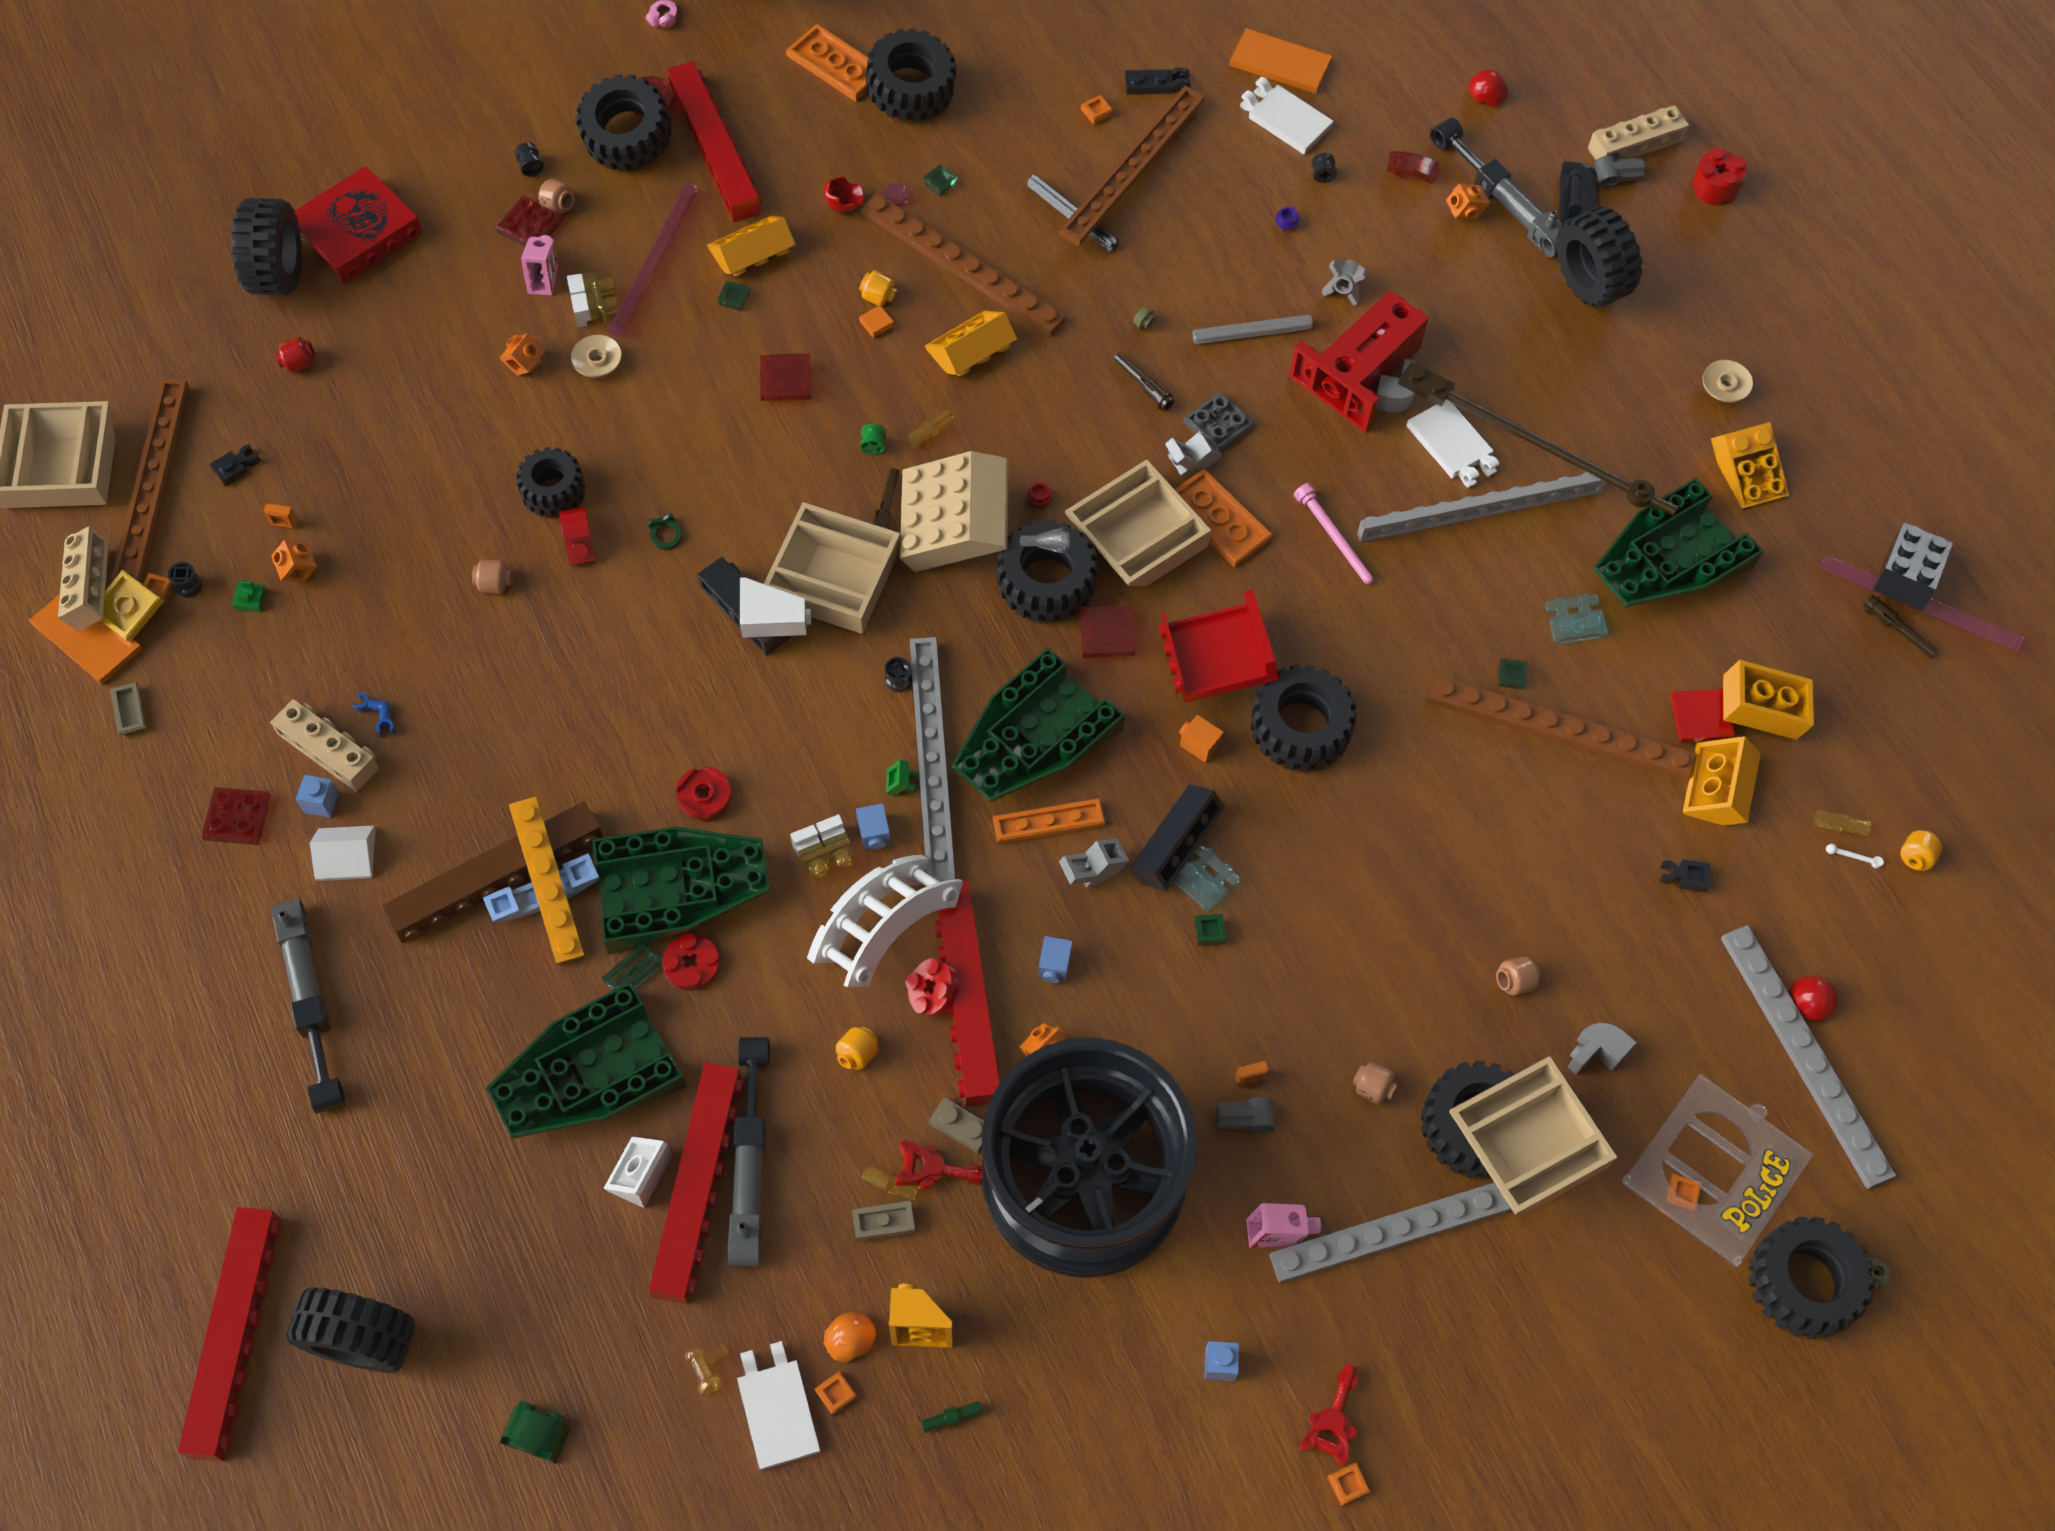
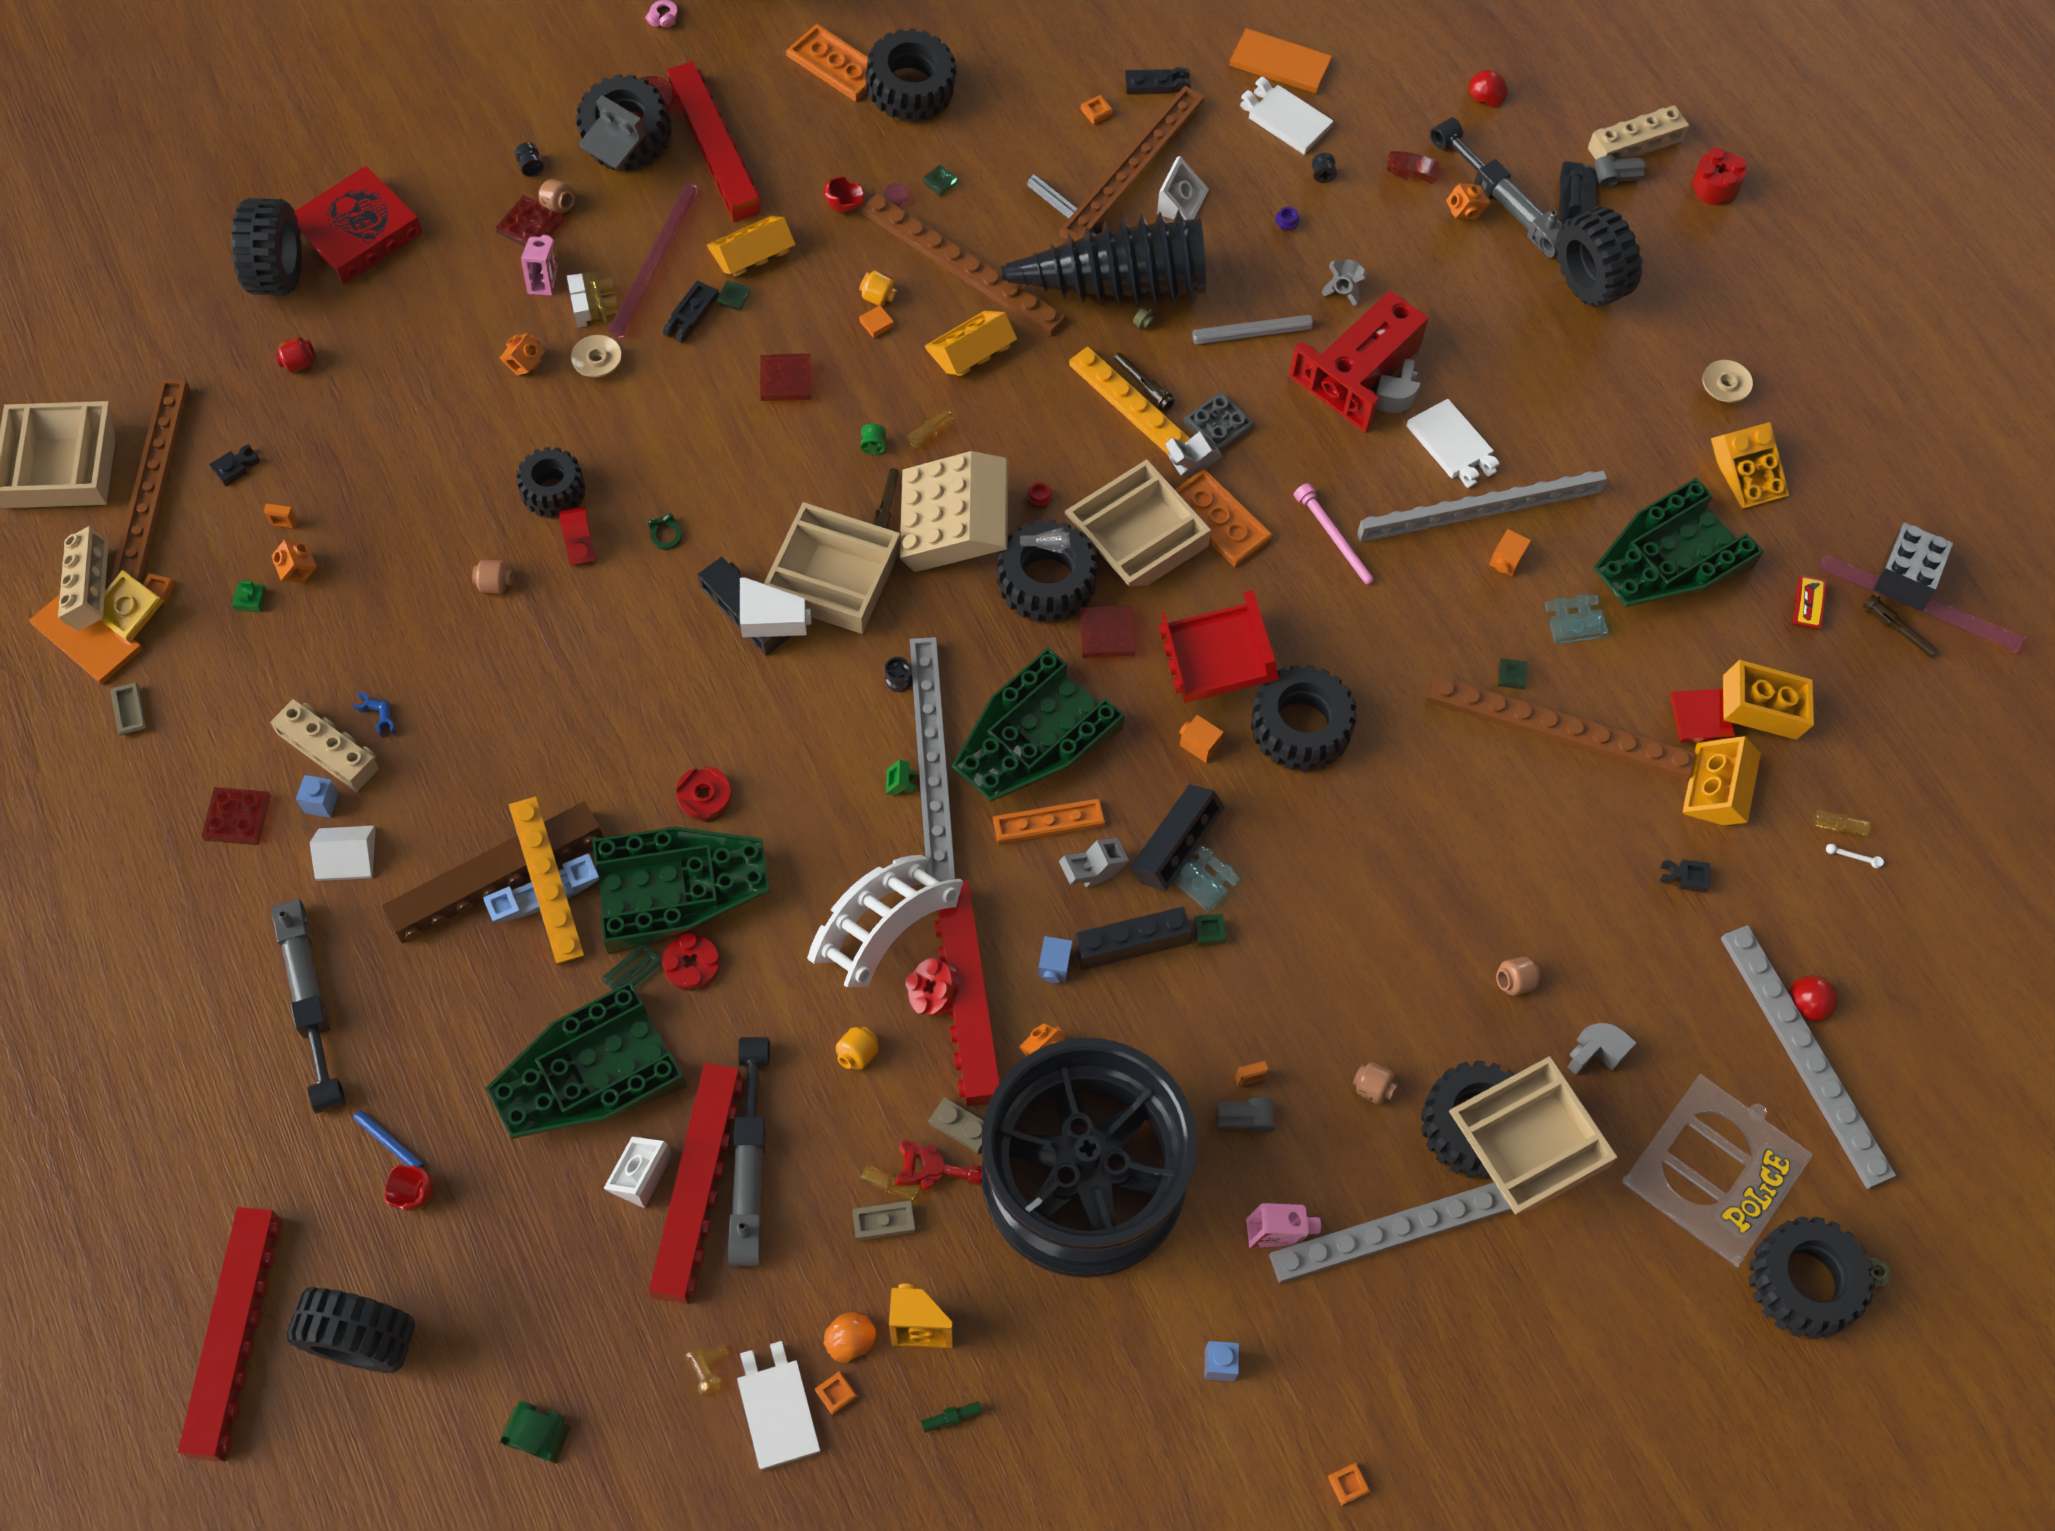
black wheel [168,562,202,598] -> none
clear yellow hips [790,814,853,880] -> none
medium blue brick [856,803,890,850] -> none
red piece [1299,1364,1358,1467] -> none
dark brown bar [1398,361,1678,516] -> none
orange tile [1665,1174,1702,1212] -> none
light orange head [1900,830,1943,871] -> none
none -> blue bar [353,1110,424,1168]
none -> red hair [384,1165,434,1211]
none -> dark grey bracket [579,95,646,169]
none -> black hinge [663,281,719,343]
none -> black cone [1001,209,1206,307]
none -> light orange plate [1069,346,1190,455]
none -> black brick [1074,906,1192,970]
none -> white slope [1157,156,1209,220]
none -> orange brick [1489,529,1531,576]
none -> slope [1792,575,1826,630]

